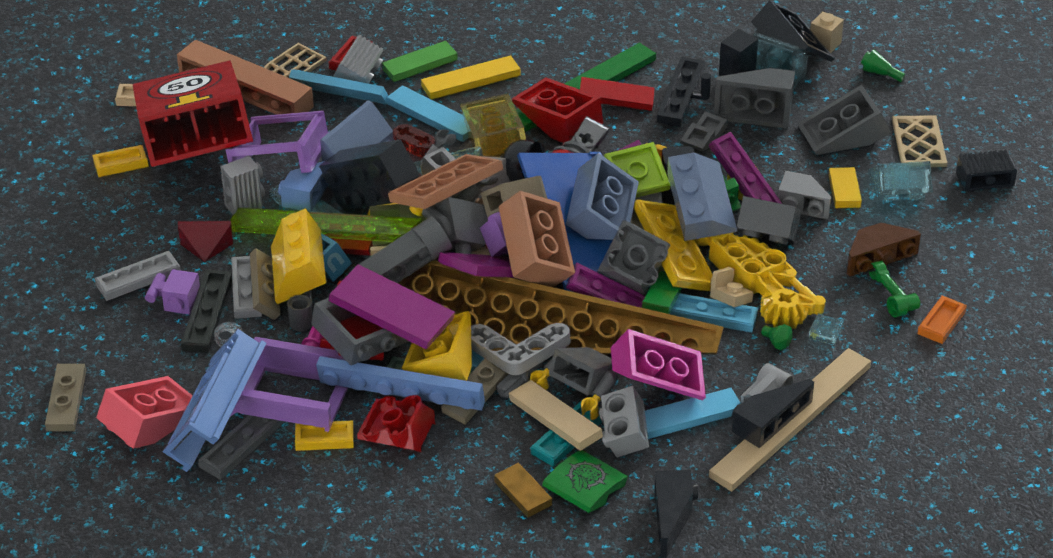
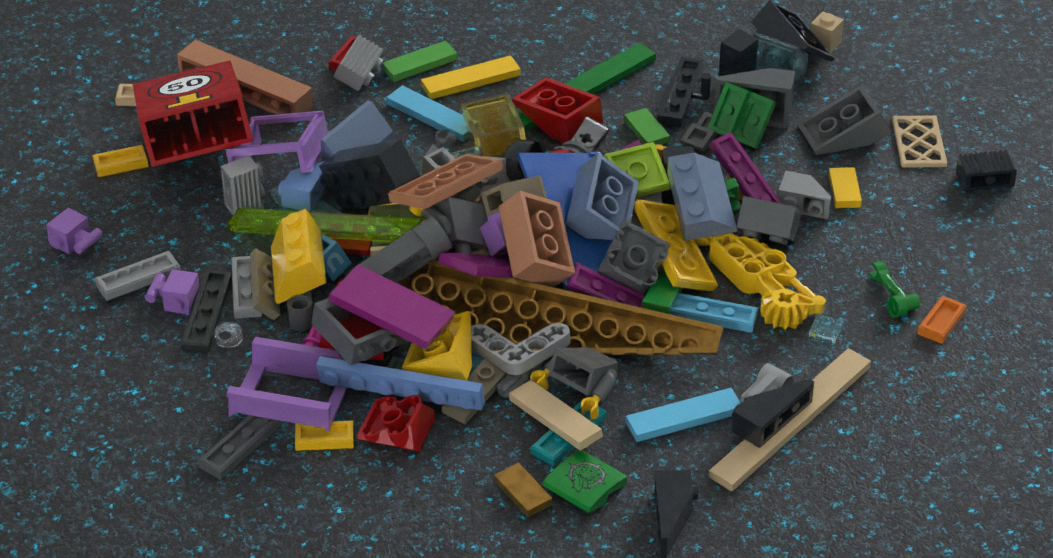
dark tan plate [45,364,86,431] -> none
coral slope [96,376,193,449] -> none
medium blue piece [163,329,266,472] -> none
dark red slope [178,221,234,262] -> none
tan window [264,43,327,77] -> none
medium azure tile [289,69,388,104] -> none
clear red beam [393,124,435,157] -> none
red tile [580,77,654,111] -> none
light grey brick [599,386,649,457] -> none
dark pink slope [611,329,706,401] -> none
tan bracket [710,267,753,307] -> none
green rock [761,324,793,351] -> none
reddish brown slope [847,222,921,277] -> none
green cone [861,49,906,82] -> none
clear light blue slope [868,161,933,202] -> none
none -> medium lavender brick [46,208,103,254]
none -> bright green tile [624,108,670,145]
none -> green slope [708,82,776,149]

